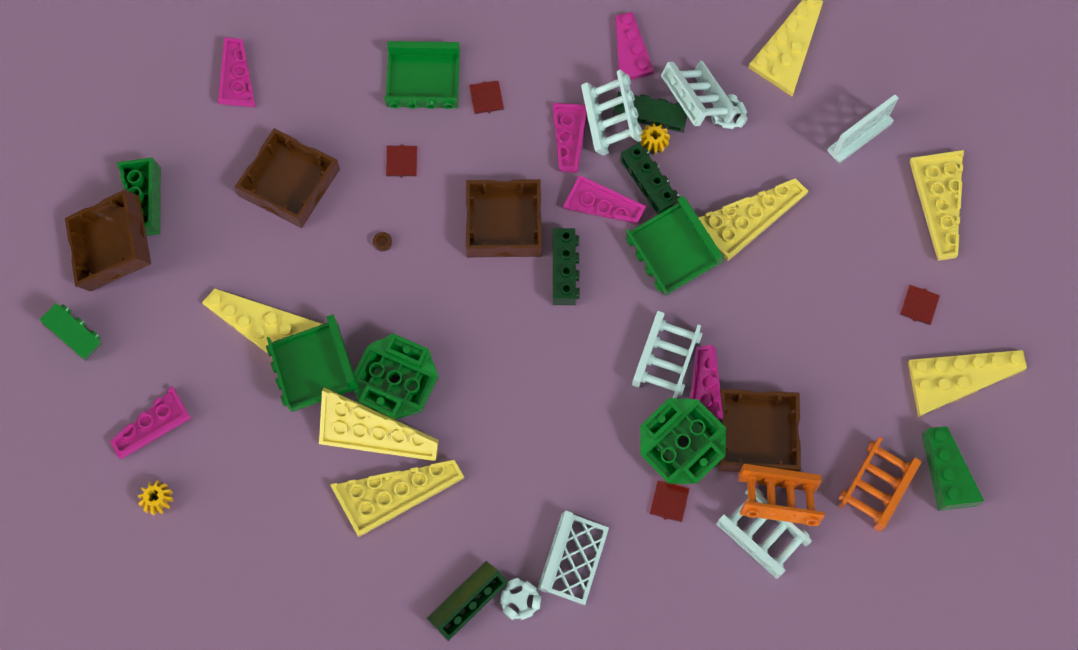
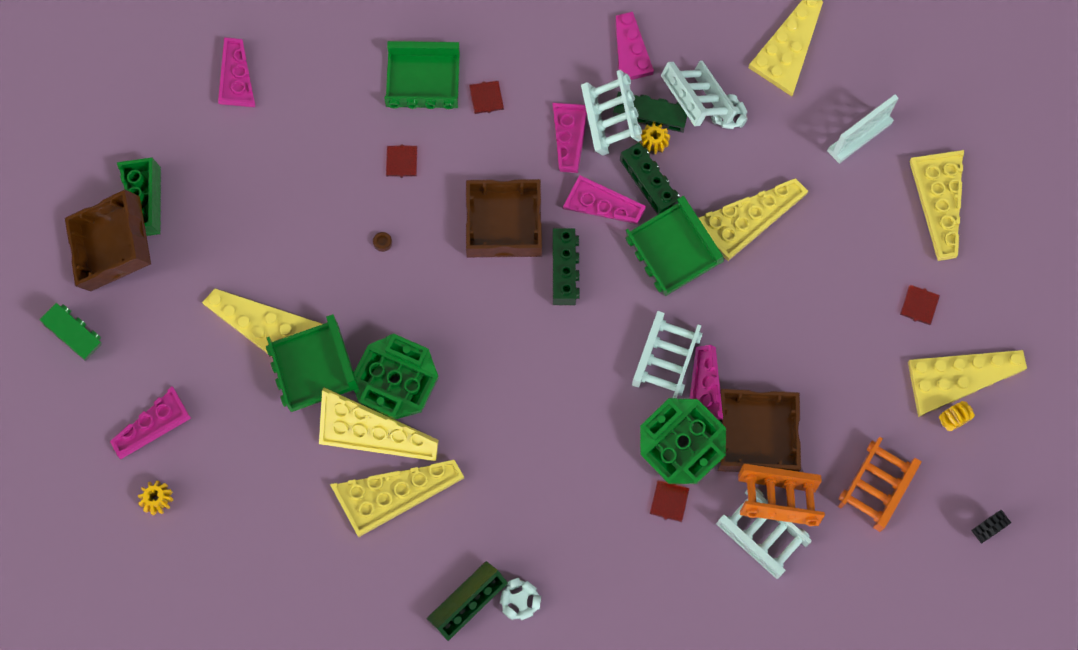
reddish brown tile [235,128,340,228] -> none
light aqua fence [537,510,609,605] -> none
green wedge [922,426,984,511] -> none
none -> yellow gear [939,401,975,431]
none -> black tyre [971,510,1012,544]

